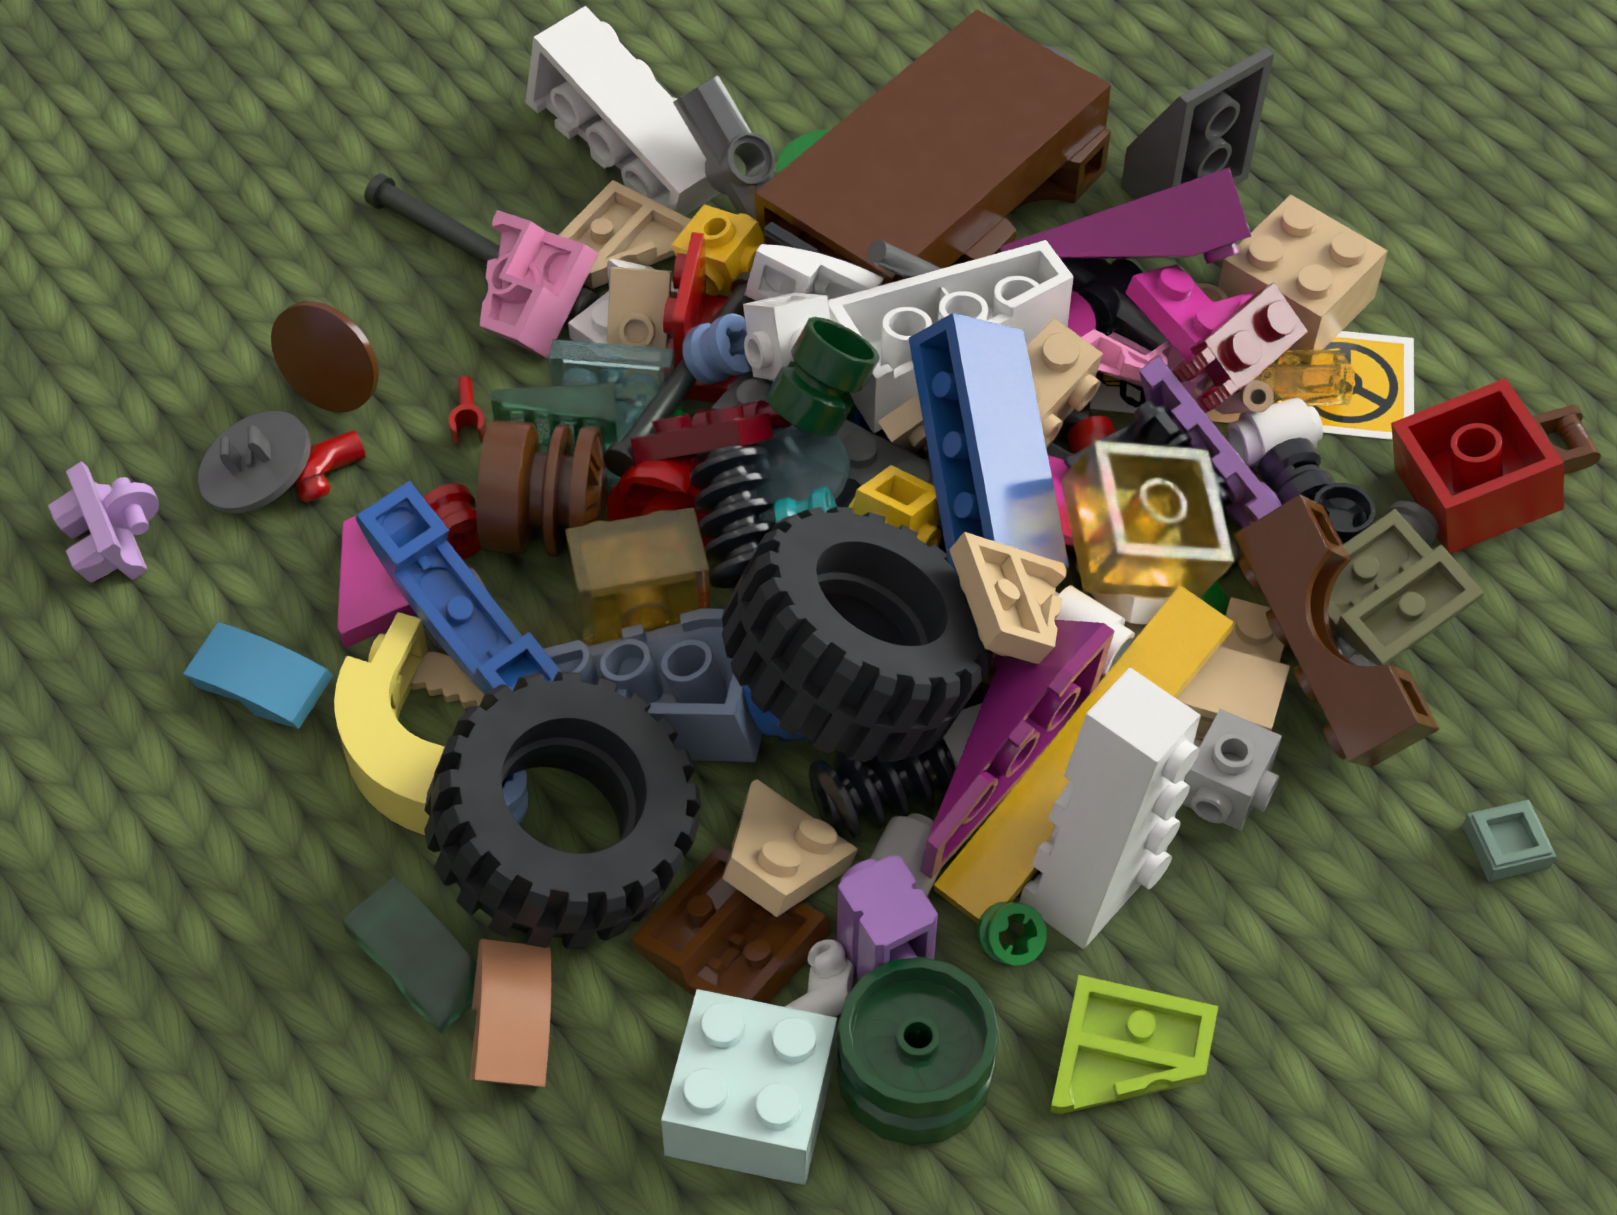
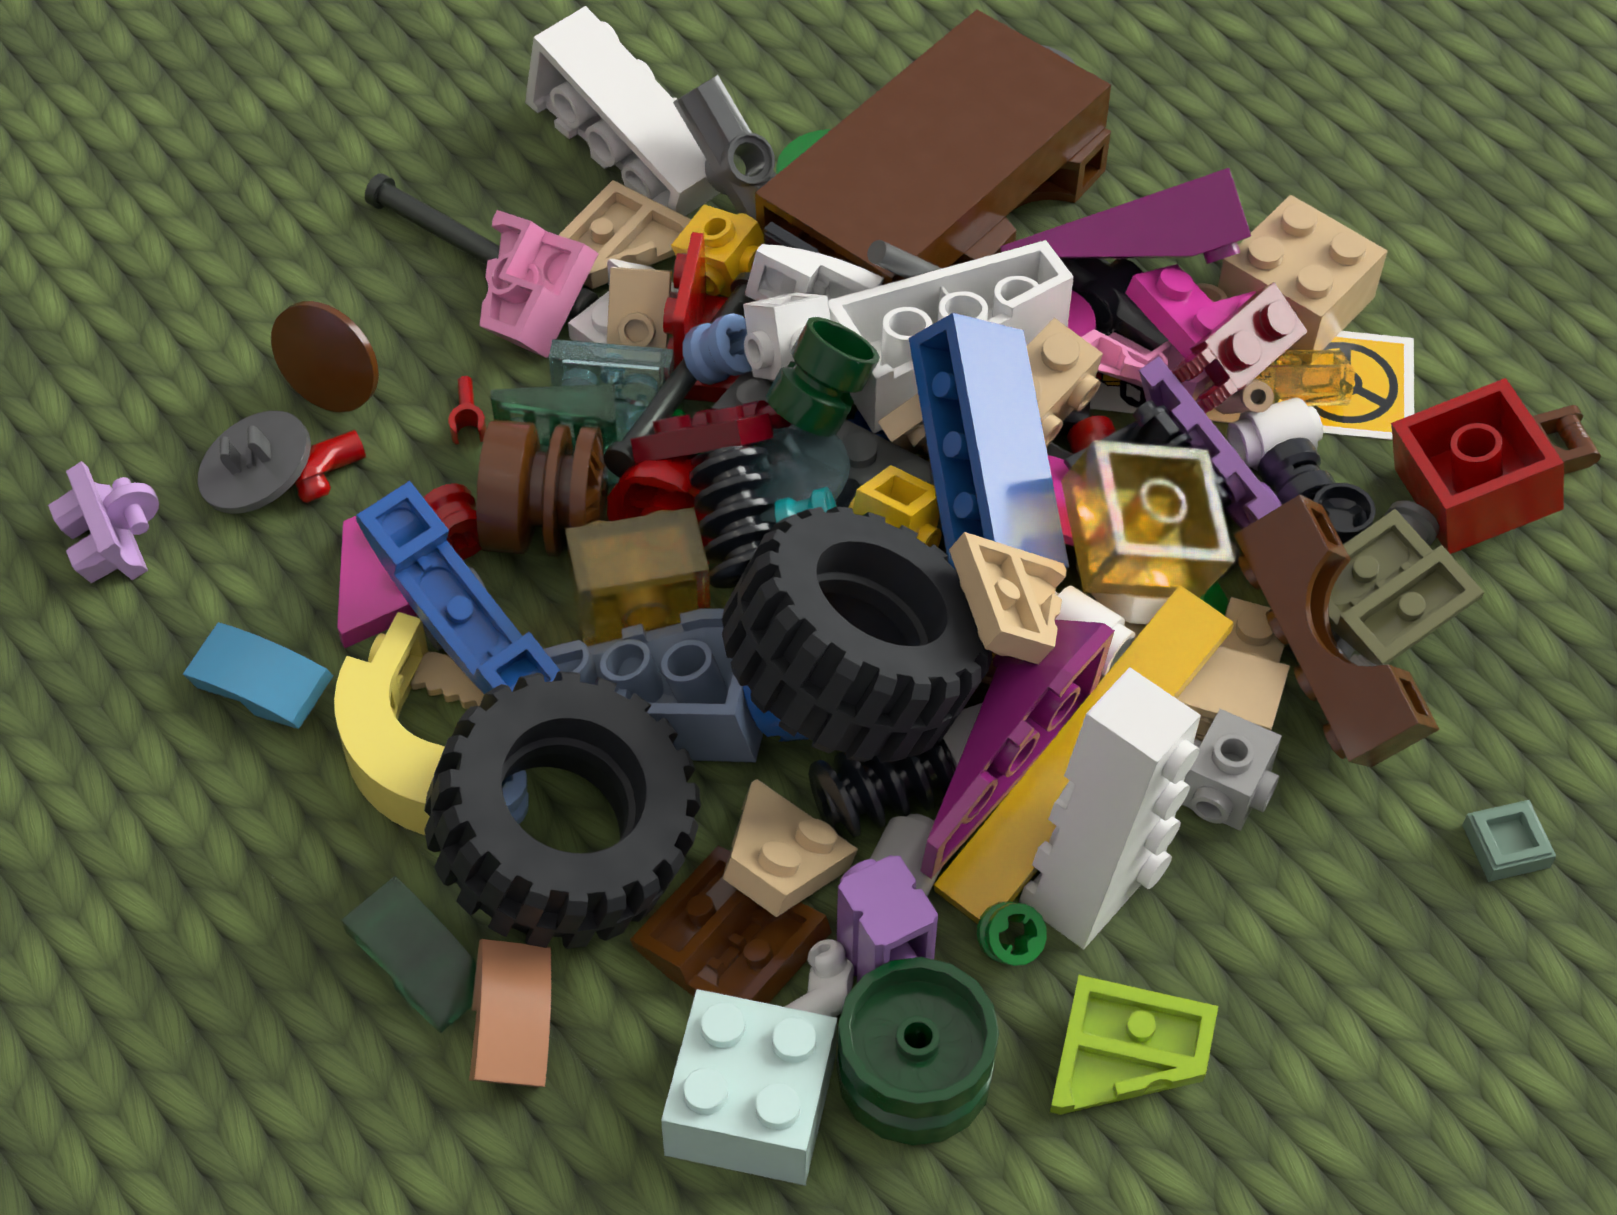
dark grey slope [1121,47,1274,200] -> none

